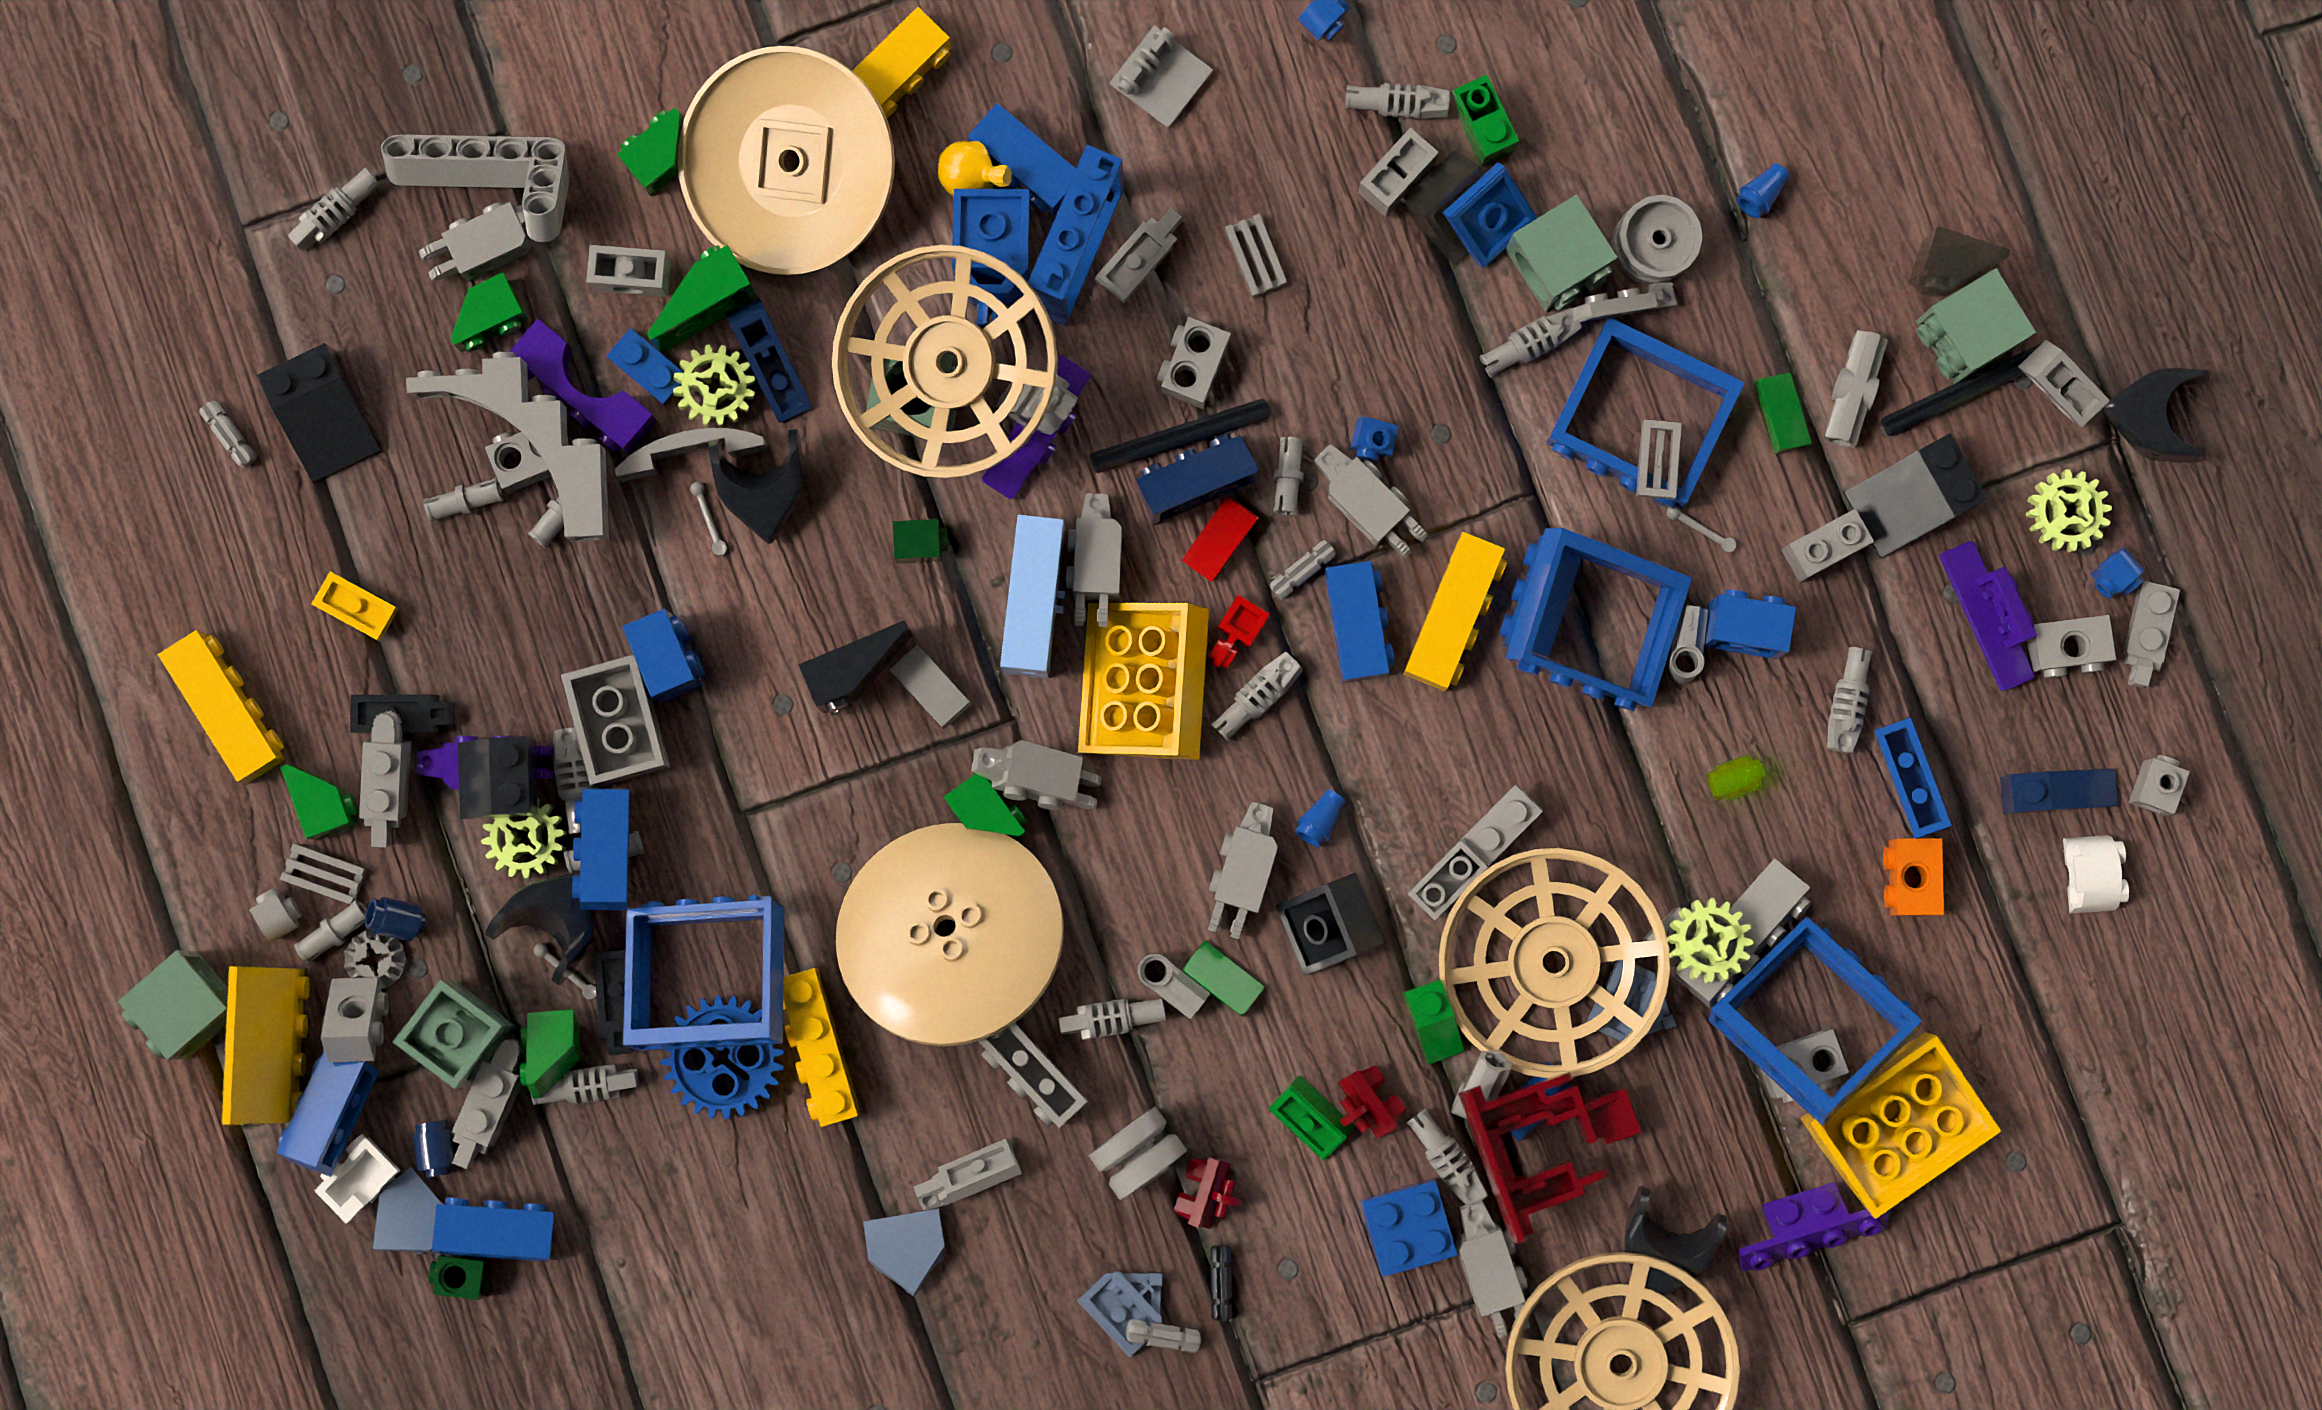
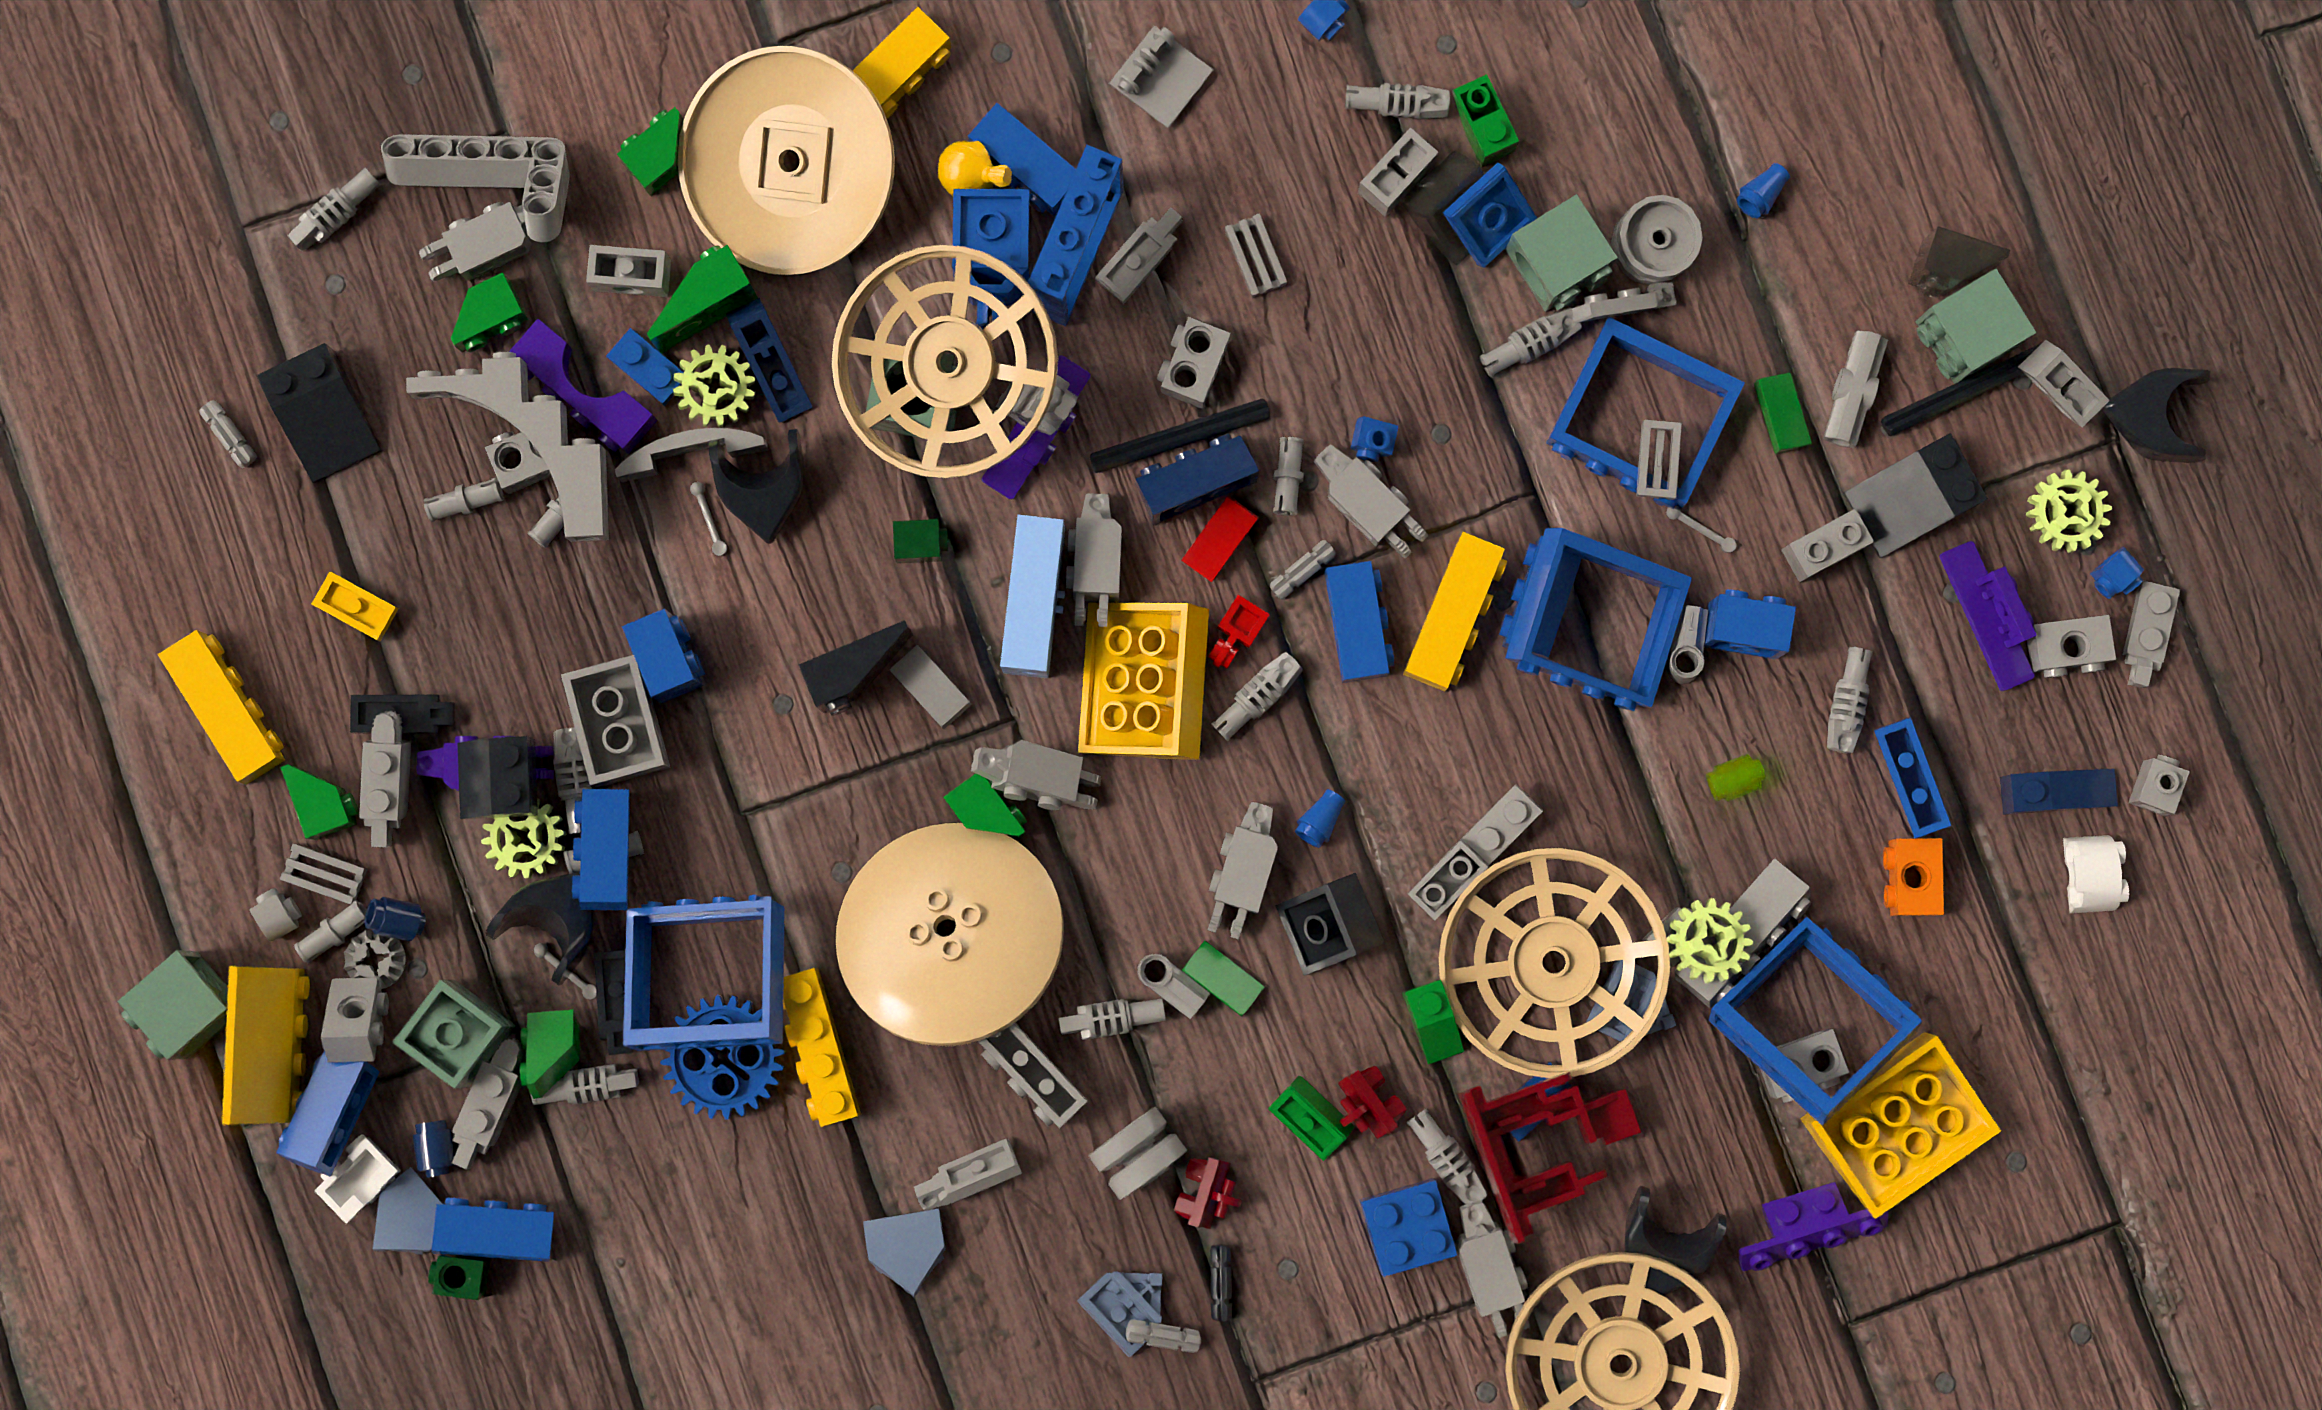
light grey piece [1451,1050,1512,1119] -> none

